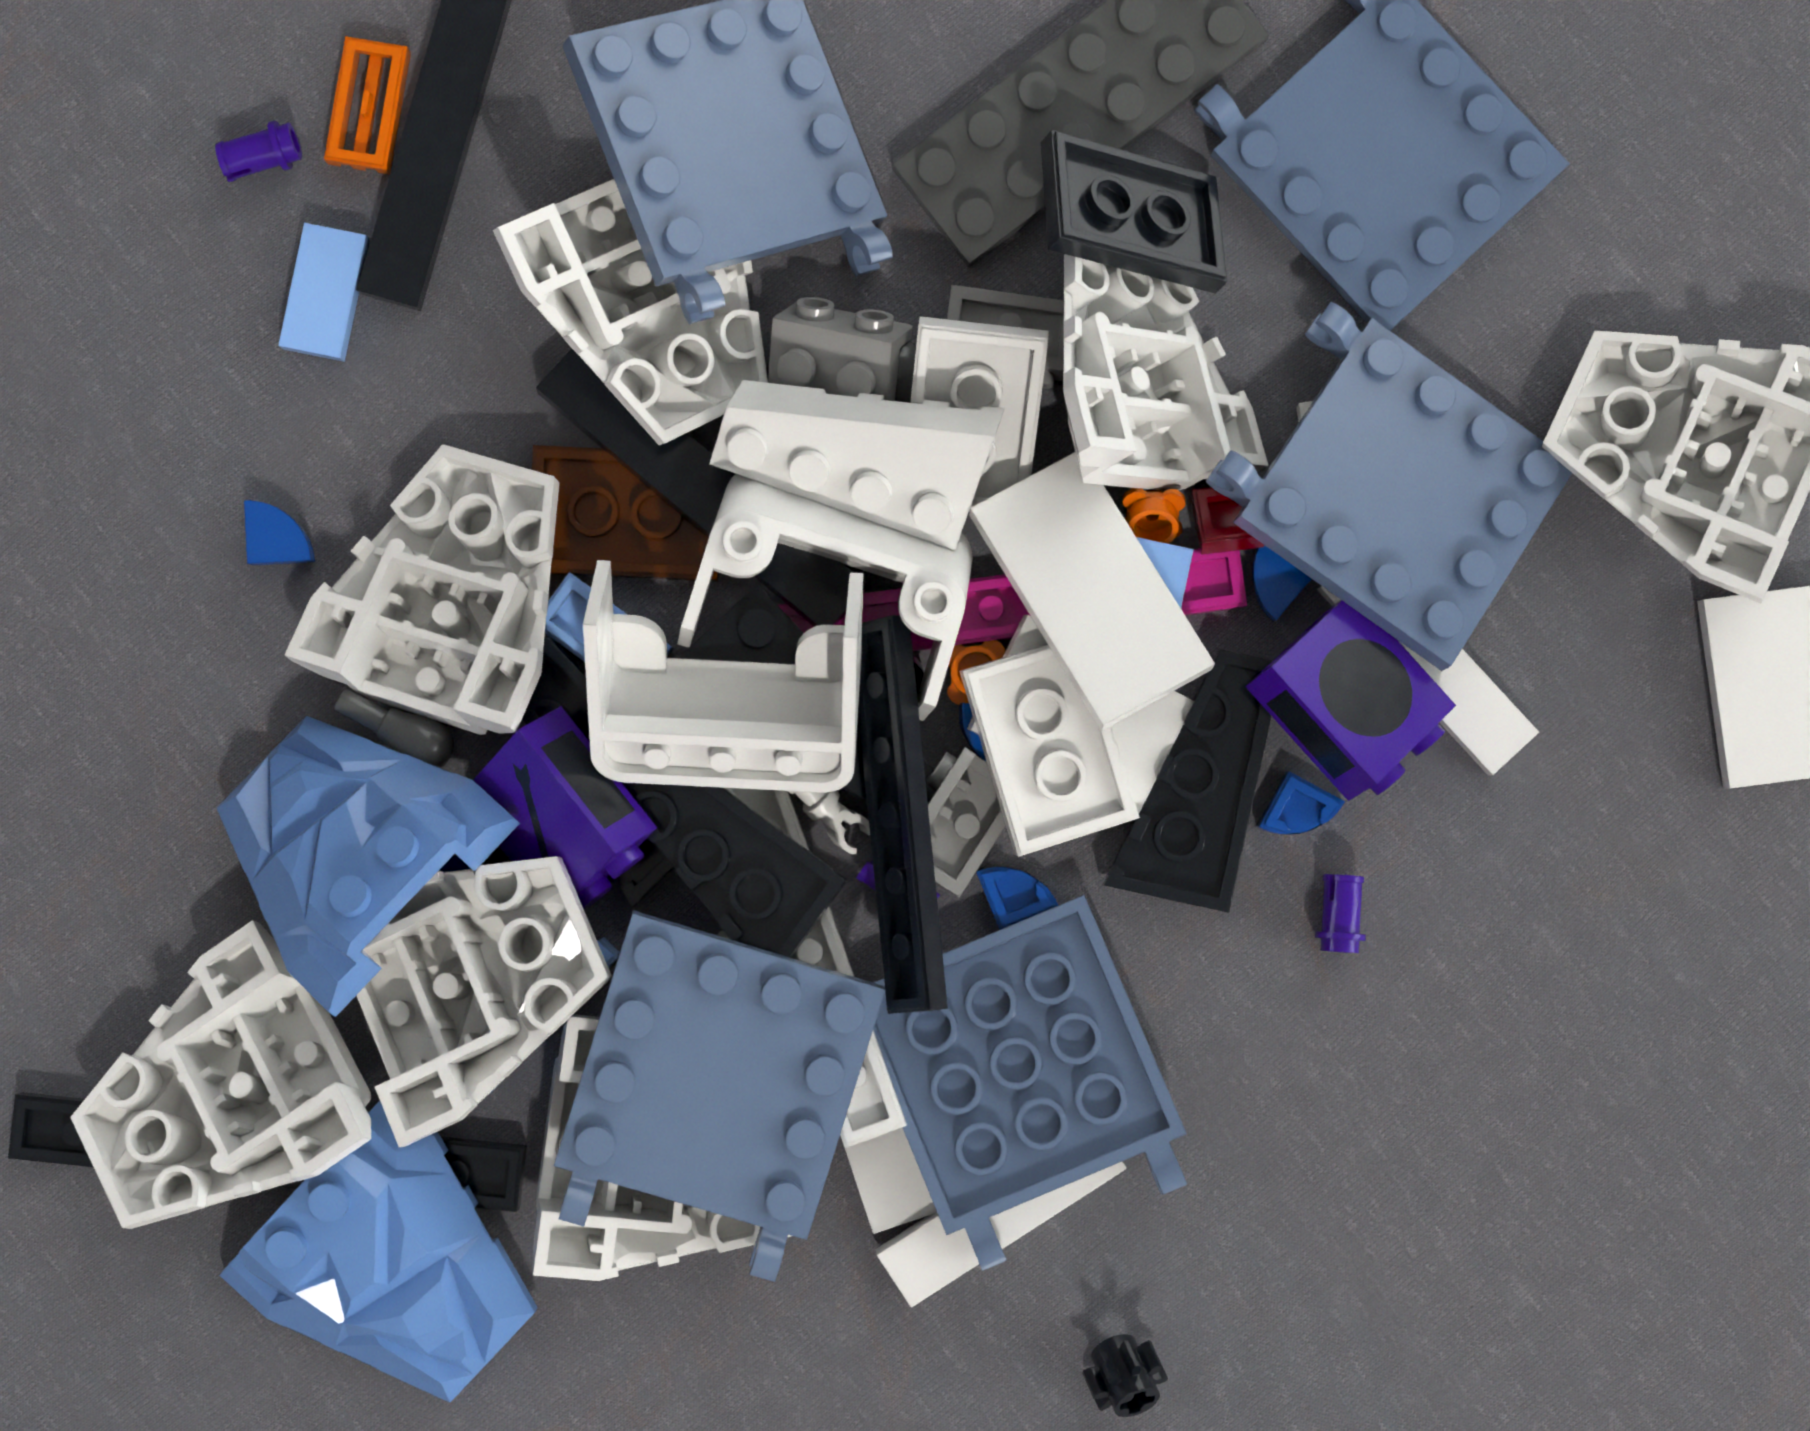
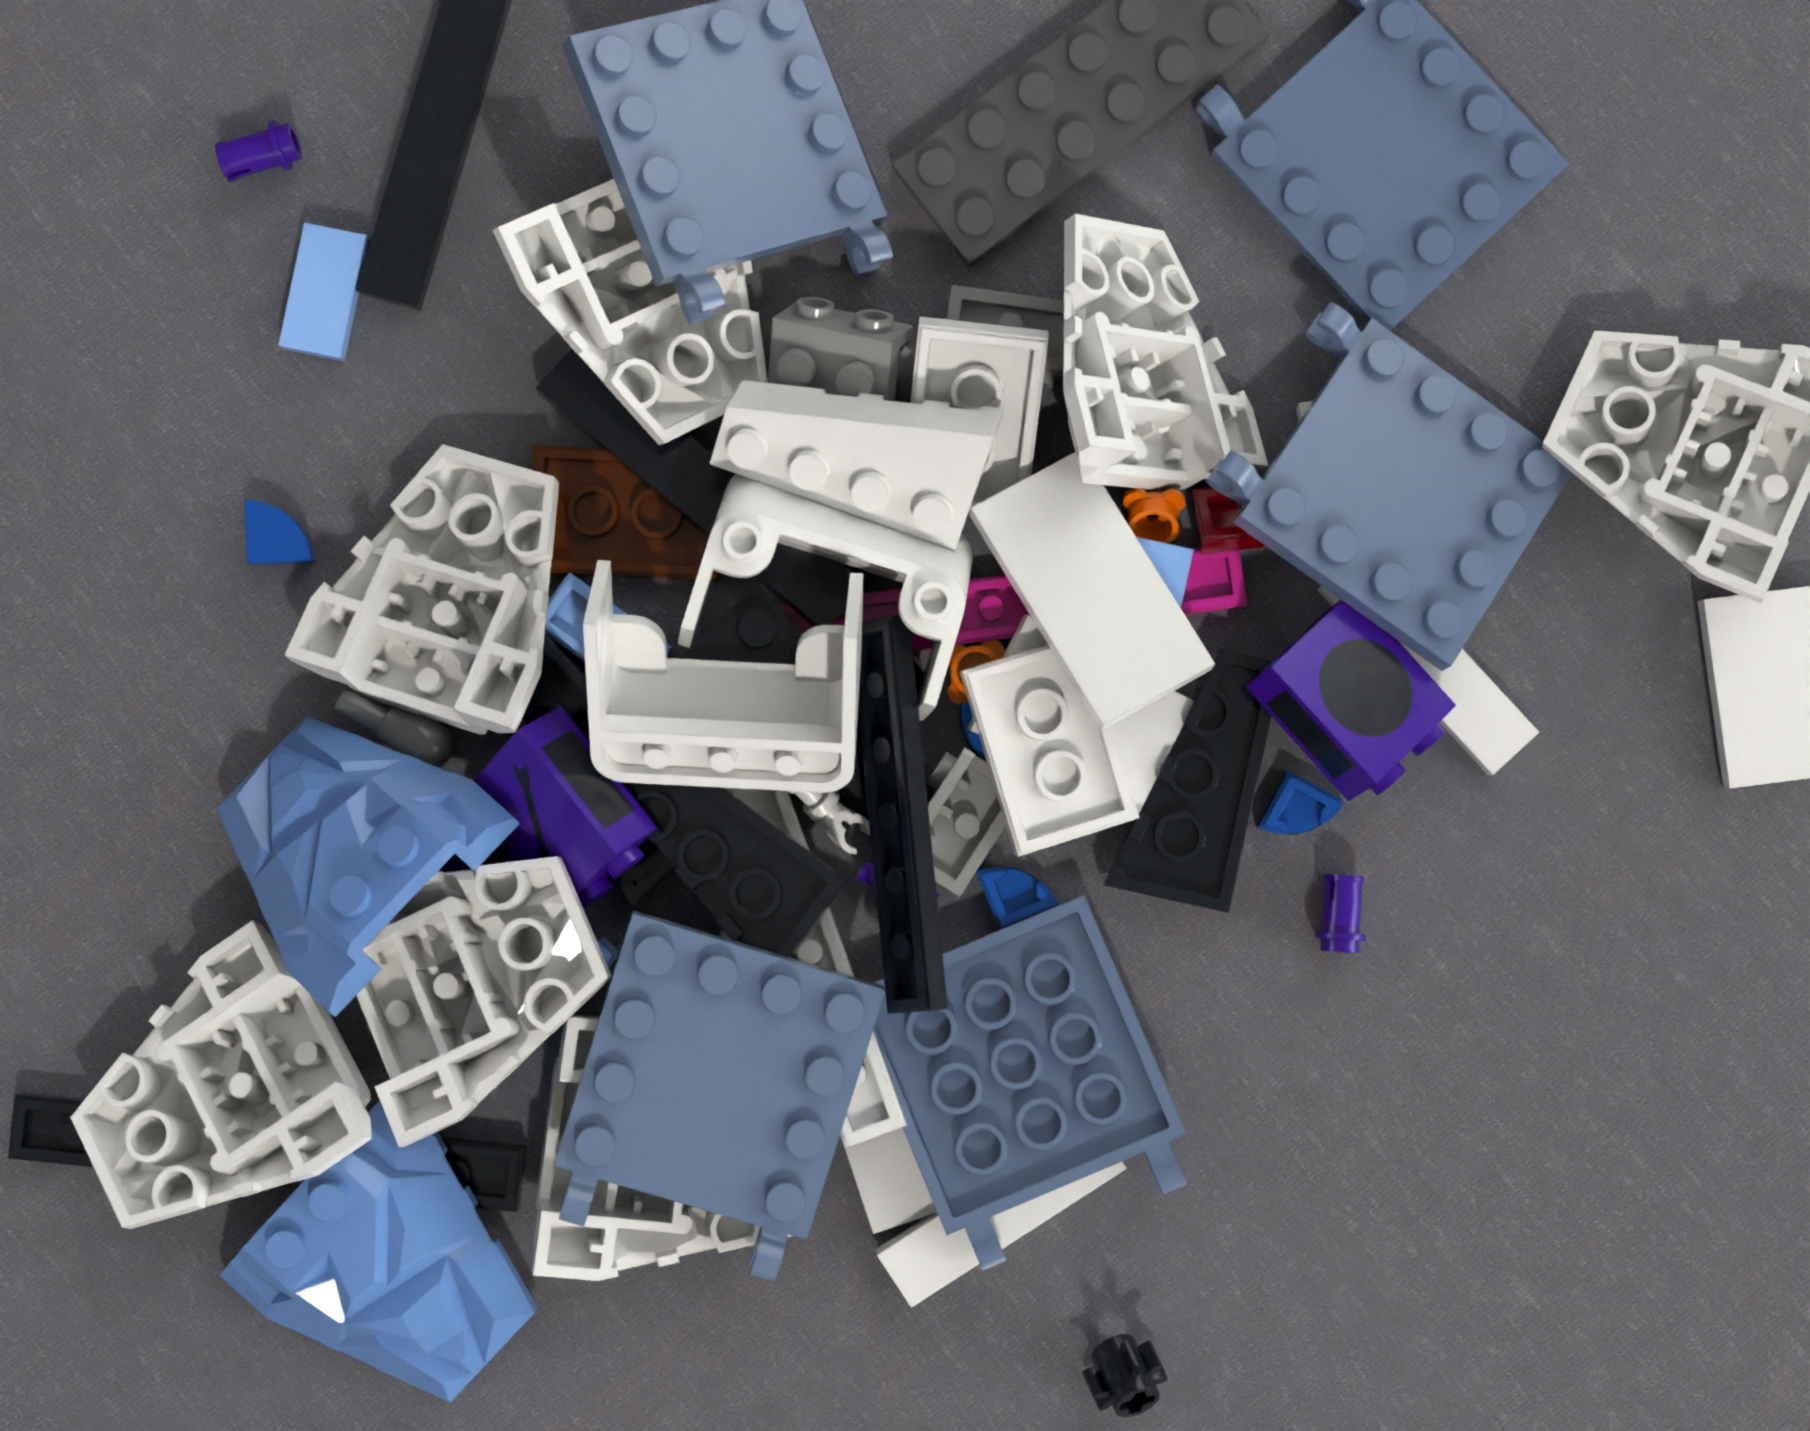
orange tile [324,36,411,175] -> none
black tile [1040,130,1227,294] -> none
blue tile [1252,546,1311,622] -> none

